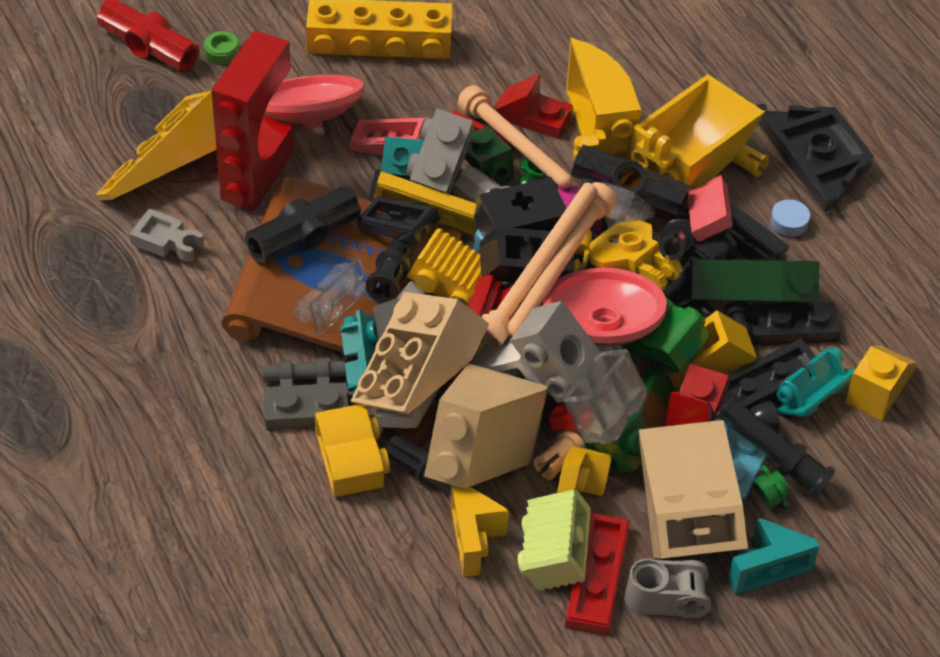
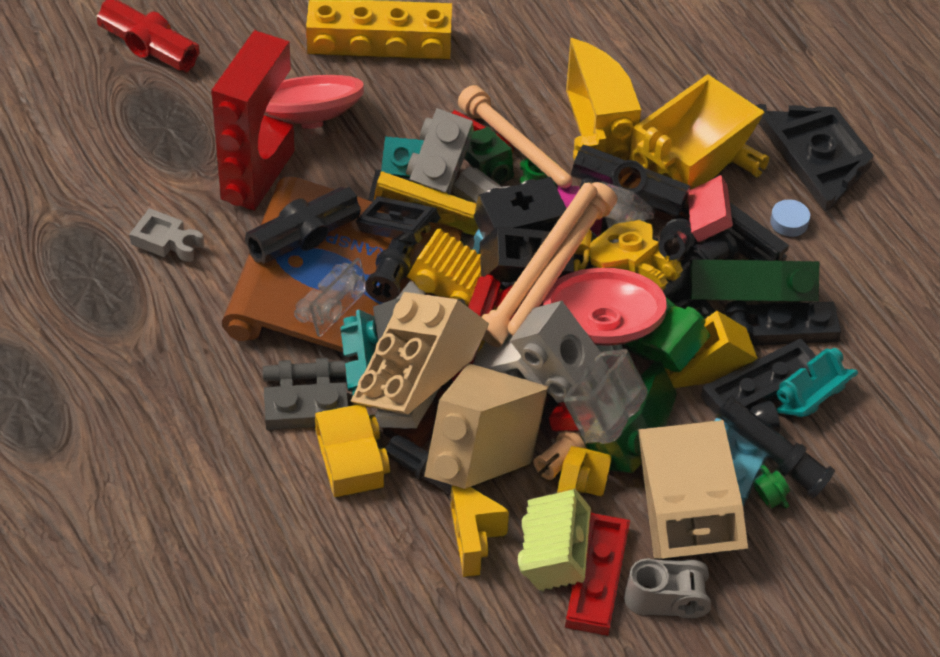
yellow wedge [95,91,216,201] -> none
bright green tile [204,31,240,65] -> none
coral slope [348,117,426,156] -> none
red slope [493,74,573,139] -> none
red slope [665,364,730,427] -> none
teal slope [728,519,820,595] -> none
yellow slope [845,345,918,421] -> none

